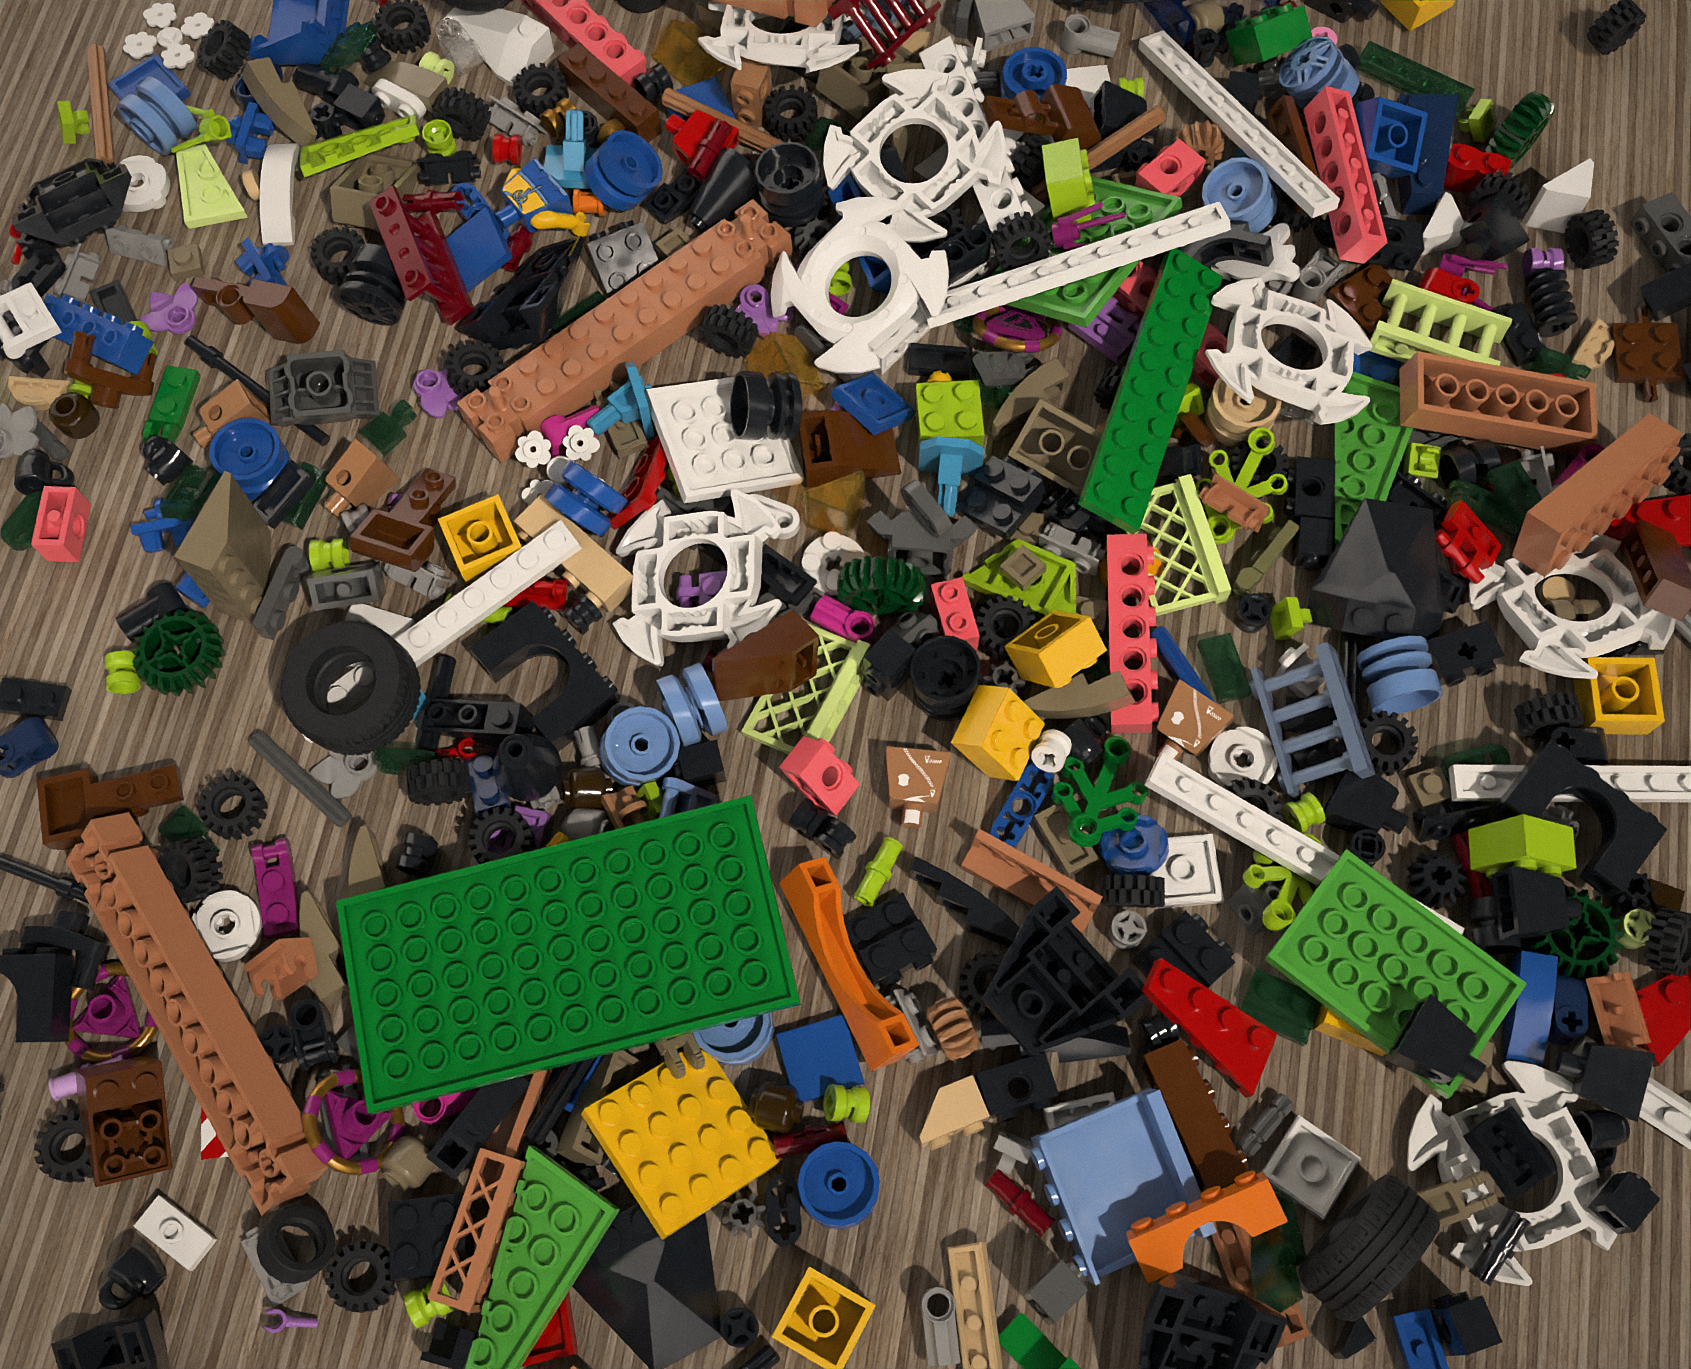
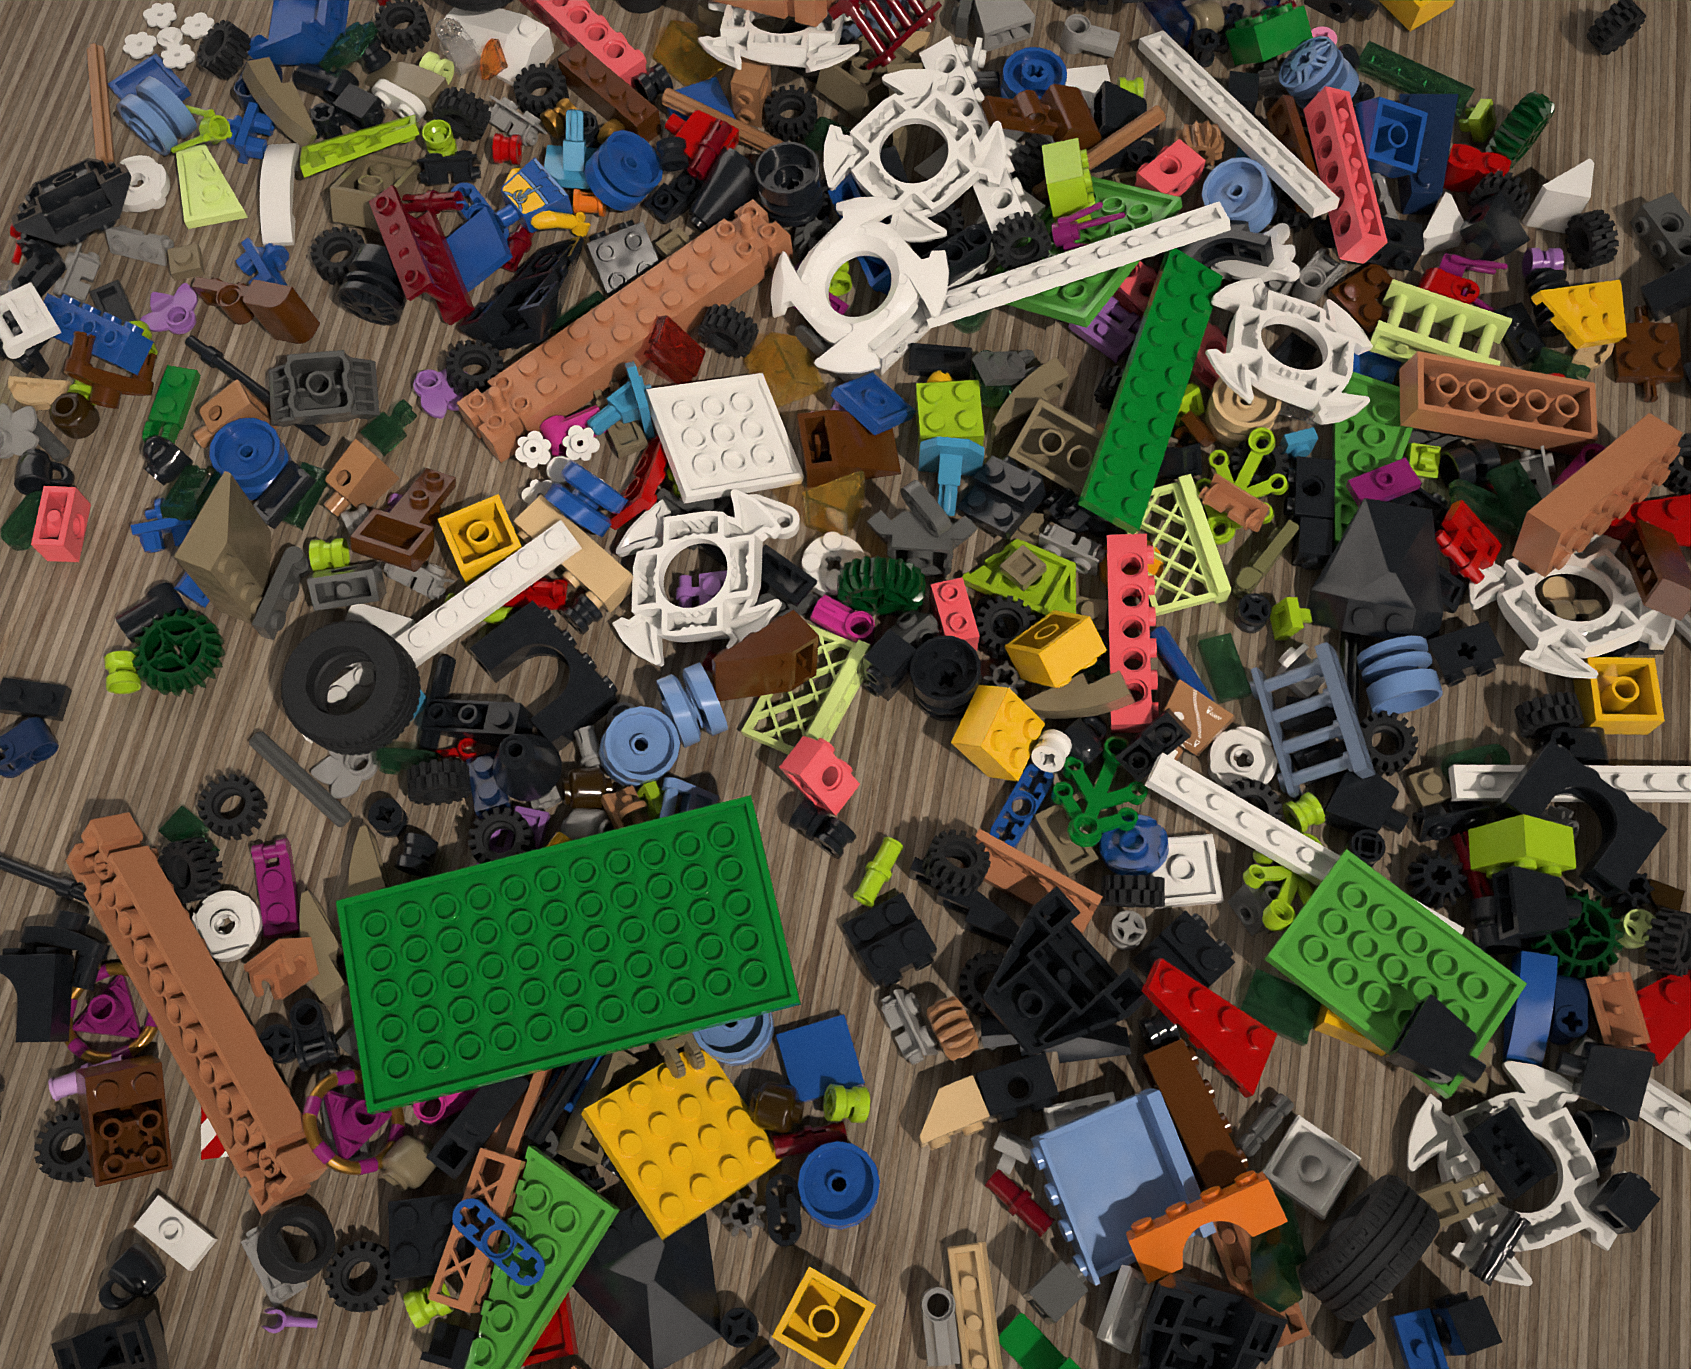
reddish brown plate [37,765,184,850] -> none
lime tile [57,101,90,144] -> none
tan tile [241,169,260,201] -> none
black brick [674,740,726,788] -> none
black wheel [730,371,802,440] -> none
medium lavender plate [736,284,793,342] -> none
orange arch [779,857,919,1072] -> none
medium nougat torso [885,746,951,829] -> none
piece [972,304,1062,353] -> none
none -> black wheel [368,798,409,838]
none -> blue beam [452,1198,546,1286]
none -> clear orange tile [480,38,508,80]
none -> clear red plate [644,315,706,385]
none -> black wheel [656,137,689,172]
none -> black tyre [922,829,991,896]
none -> white plate [1096,1265,1156,1354]
none -> black slope [1115,708,1192,782]
none -> dark azure plate [1279,427,1318,460]
none -> magenta plate [1346,457,1421,507]
none -> yellow wing [1531,280,1627,349]

